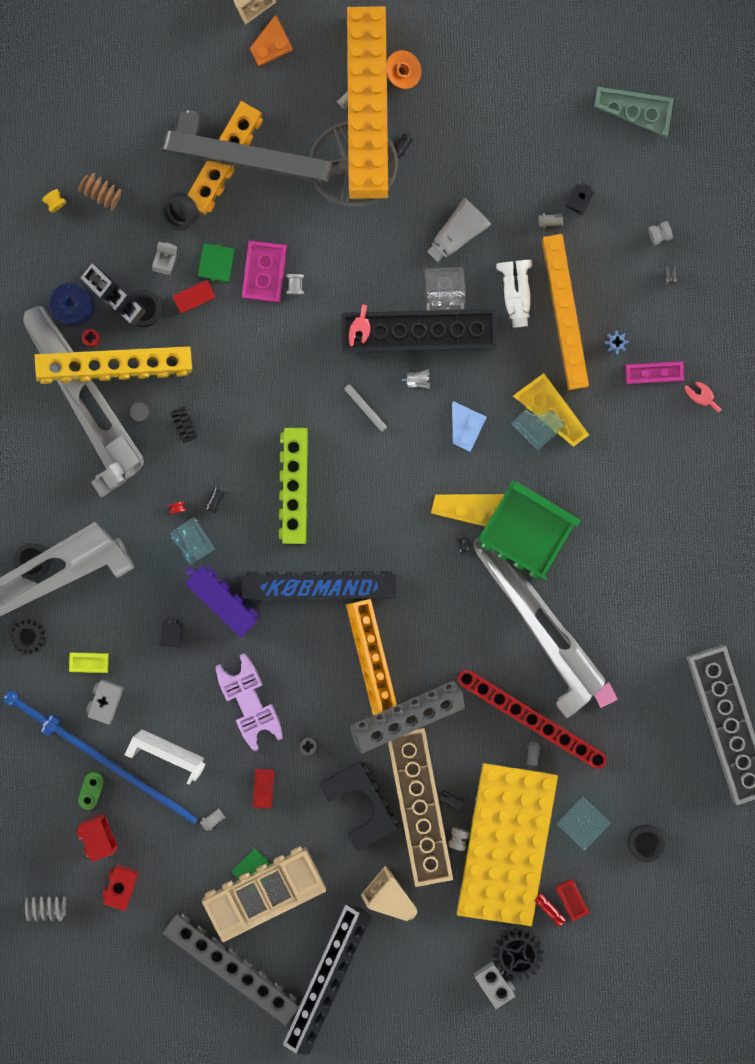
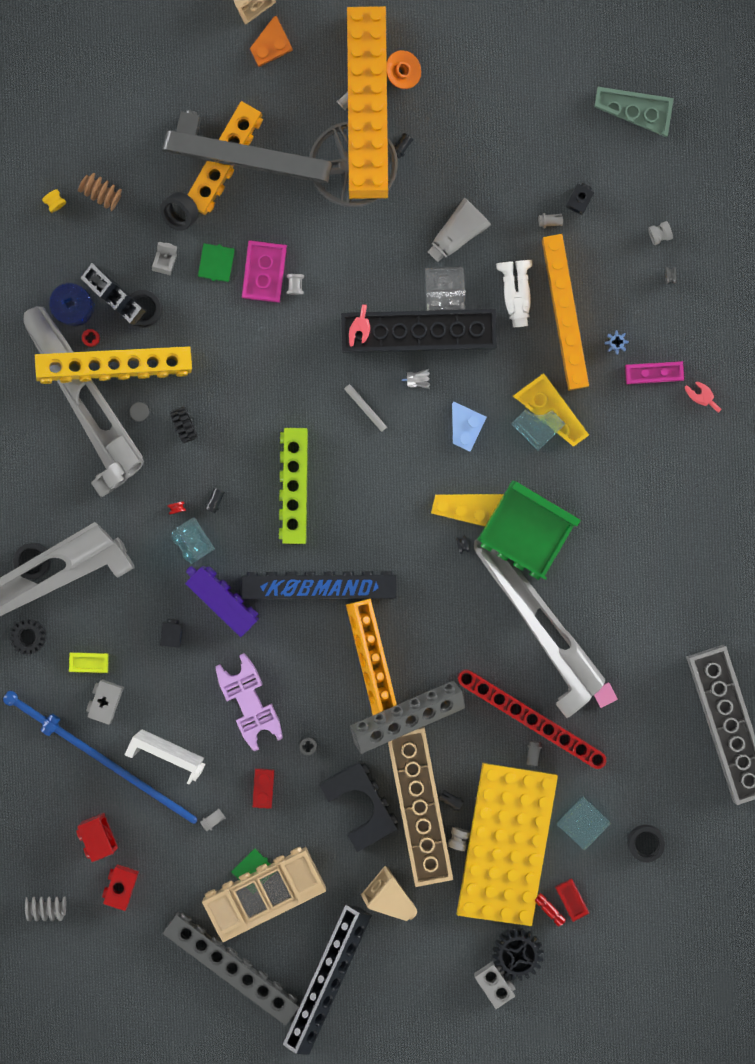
bright green plate [78,772,104,810] -> none
red tile [173,280,216,314] -> none

